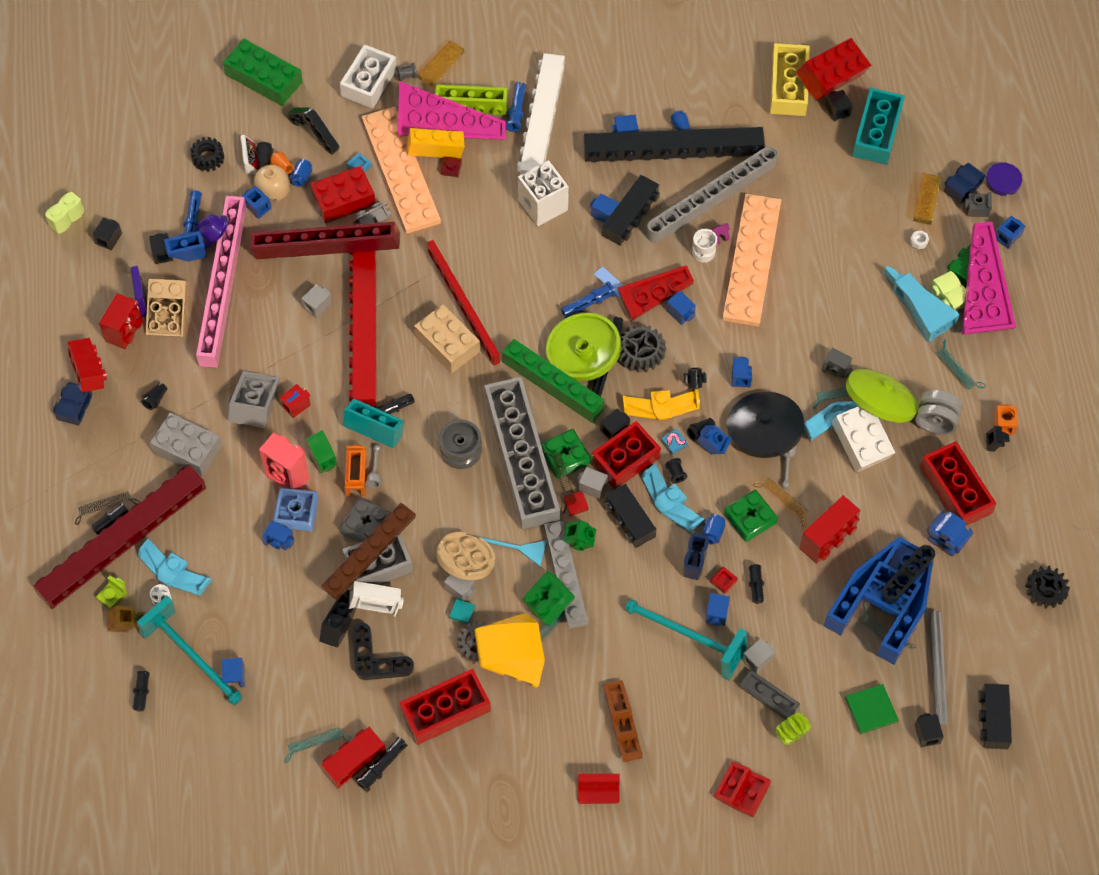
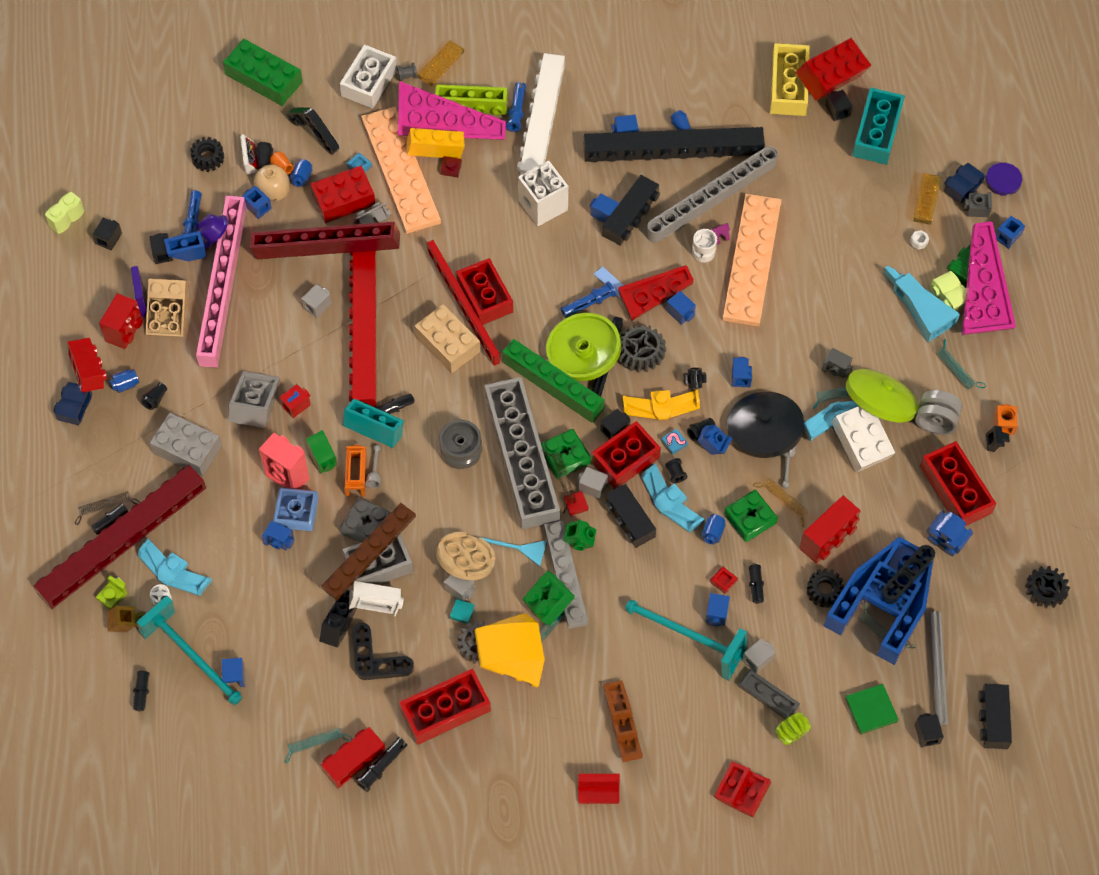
dark blue brick [683,533,708,580] -> none
none -> blue brick [109,369,139,393]
none -> red brick [456,258,514,325]
none -> black tyre [807,568,844,607]

